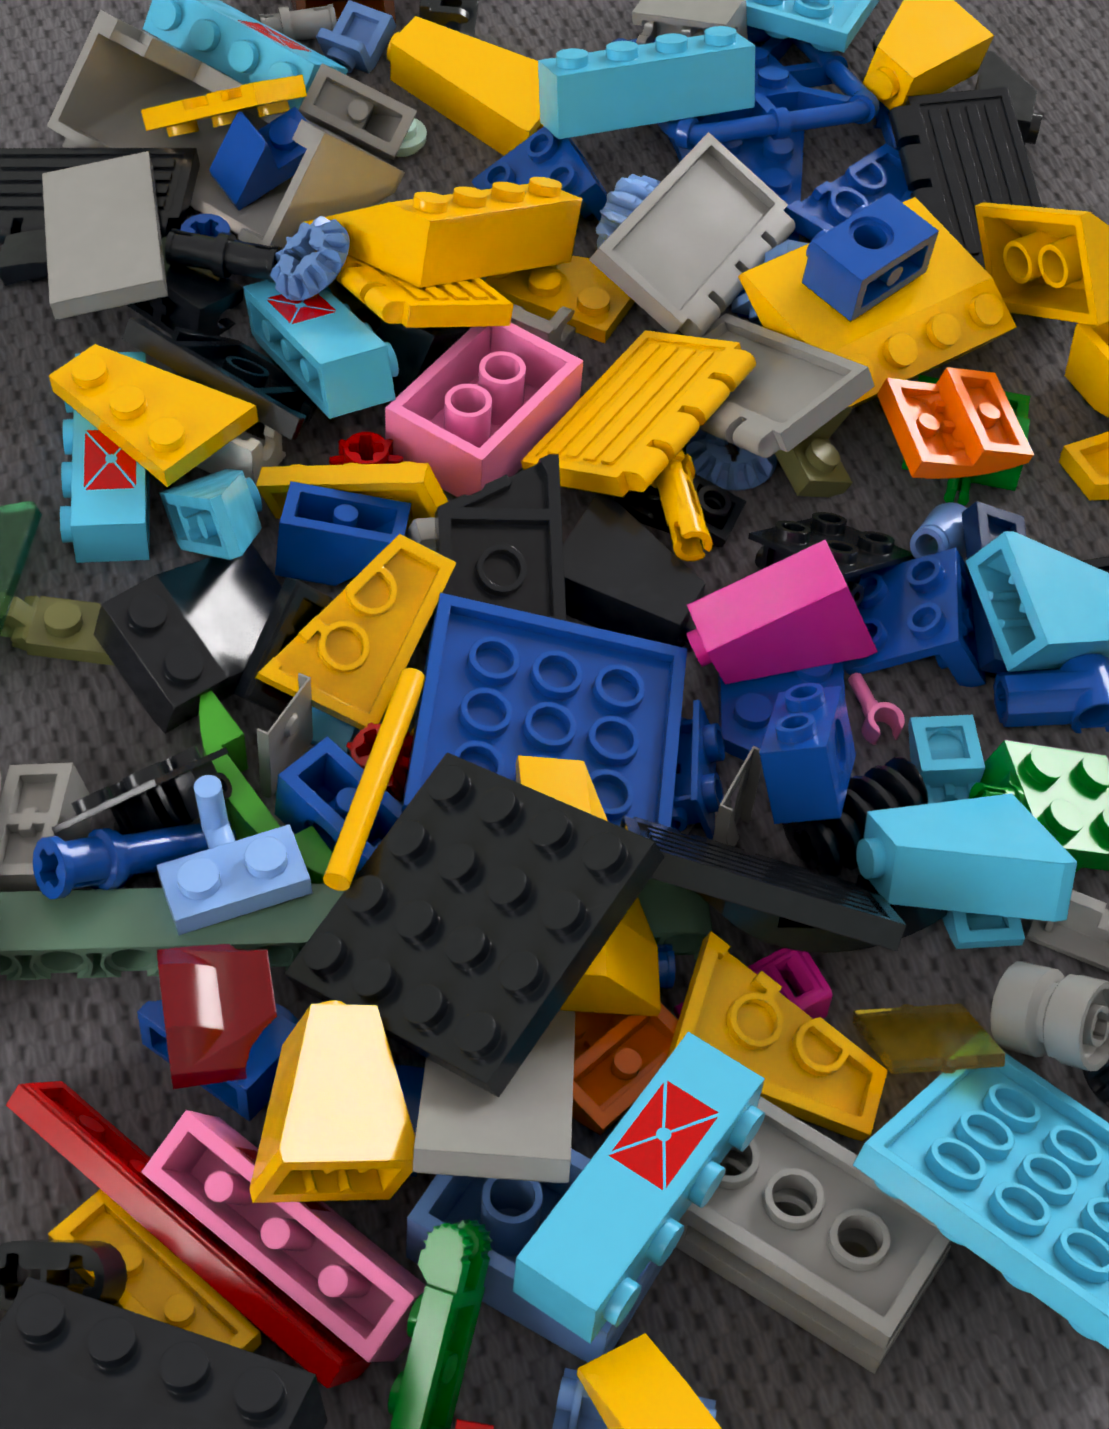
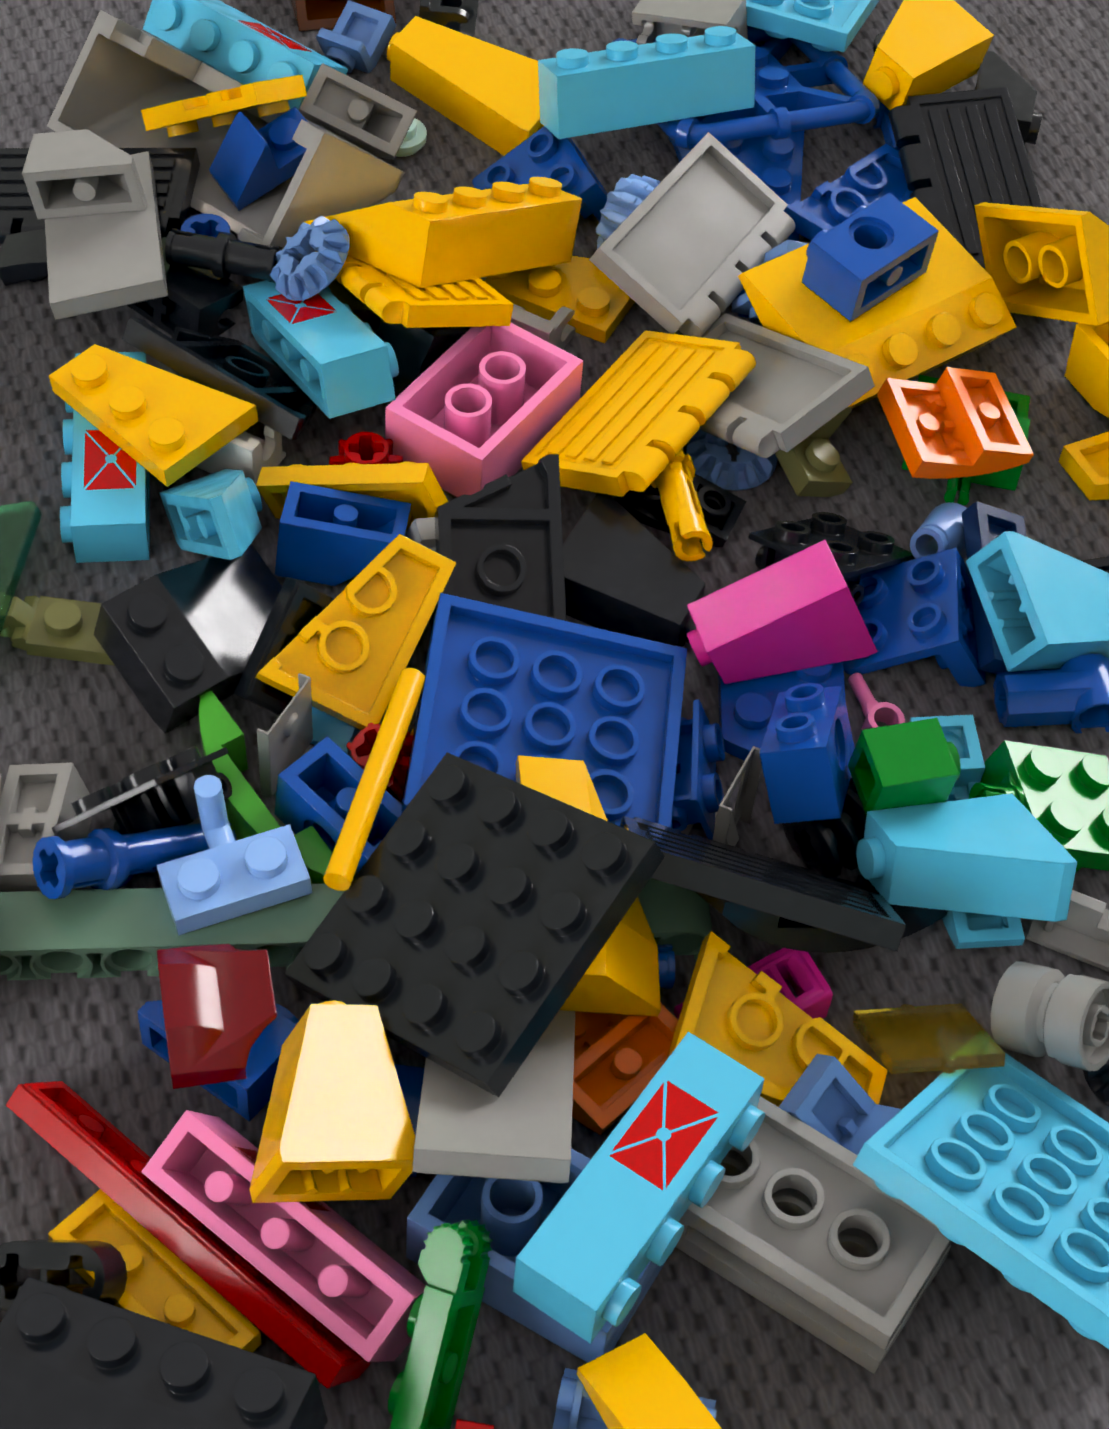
light grey pin [259,4,337,41] -> none
none -> light grey slope [22,129,147,219]
none -> medium blue bracket [779,1054,901,1155]
none -> green brick [848,718,961,817]

